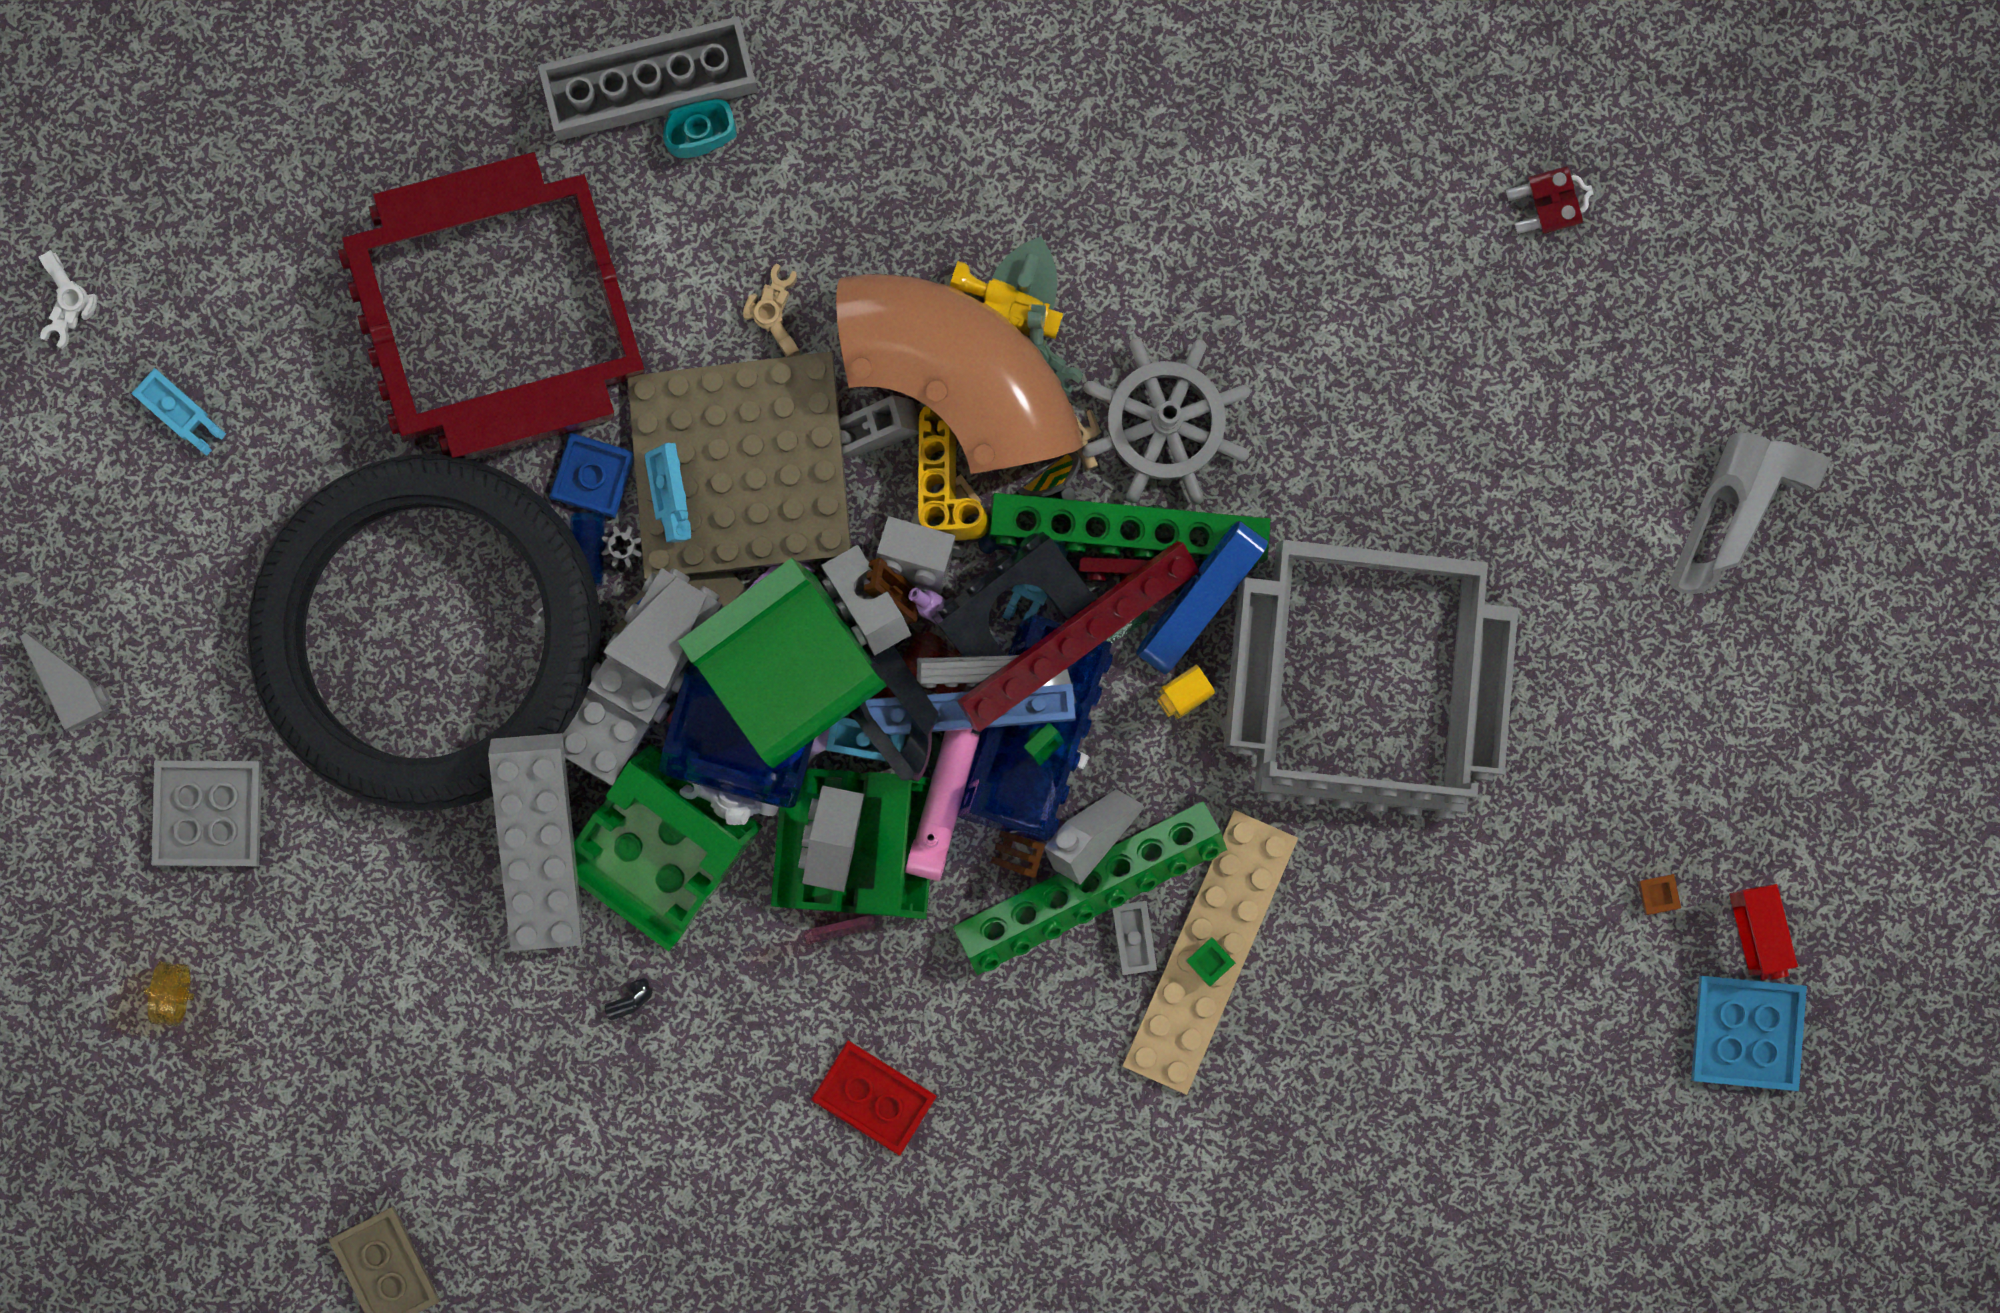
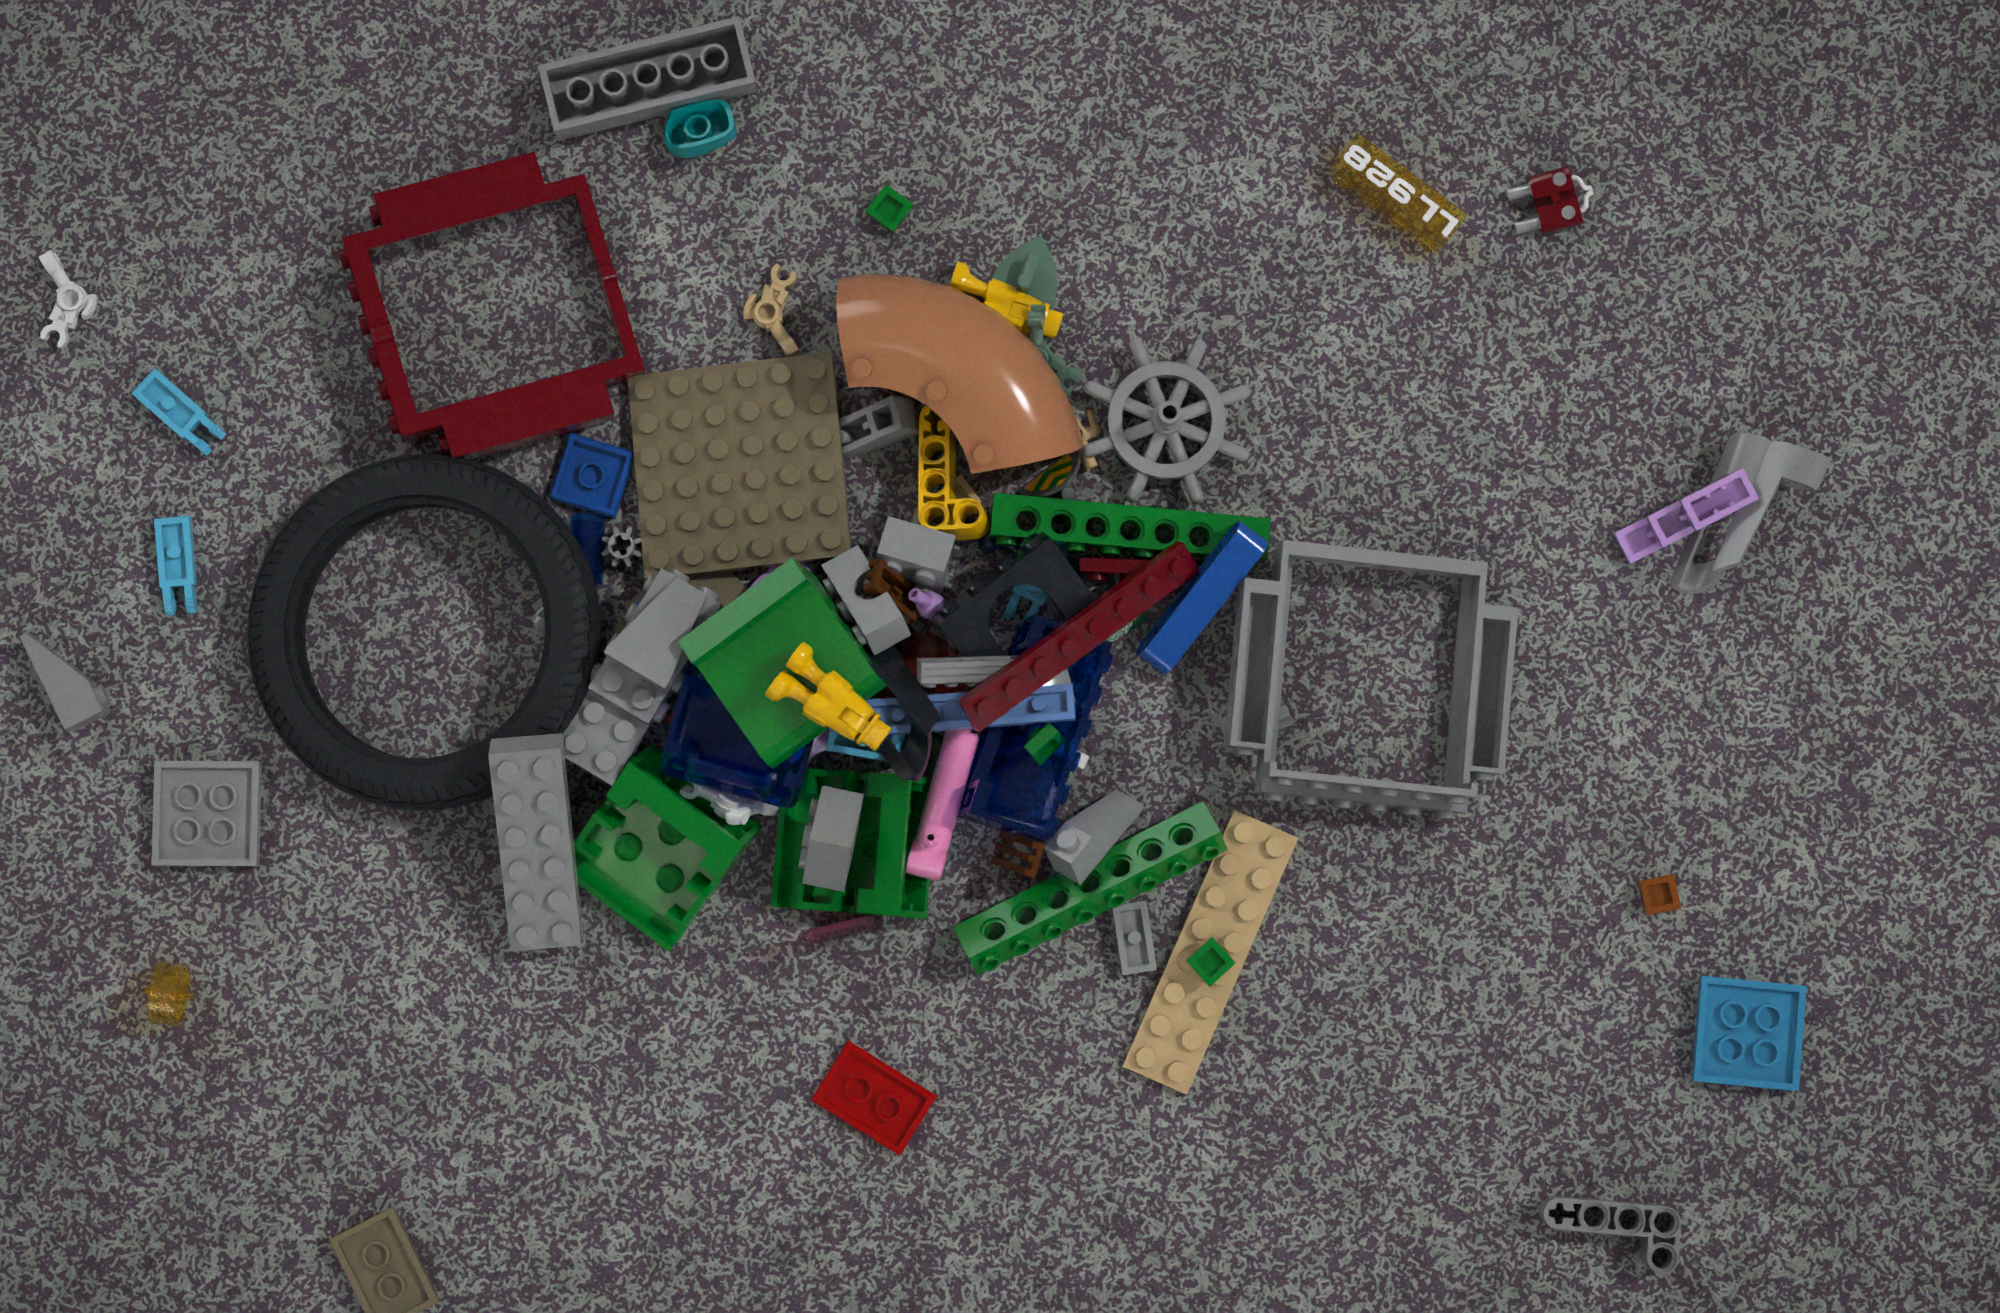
black arm [605,978,653,1020] -> none
medium azure hinge [644,443,691,543] -> none
yellow brick [1157,665,1215,719] -> none
red window [1729,884,1798,980] -> none
none -> medium azure hinge [154,516,198,616]
none -> yellow piece [765,642,892,751]
none -> green plate [865,184,914,234]
none -> clear yellow brick [1330,133,1468,253]
none -> light grey beam [1538,1196,1681,1274]
none -> lavender slope [1613,468,1759,564]

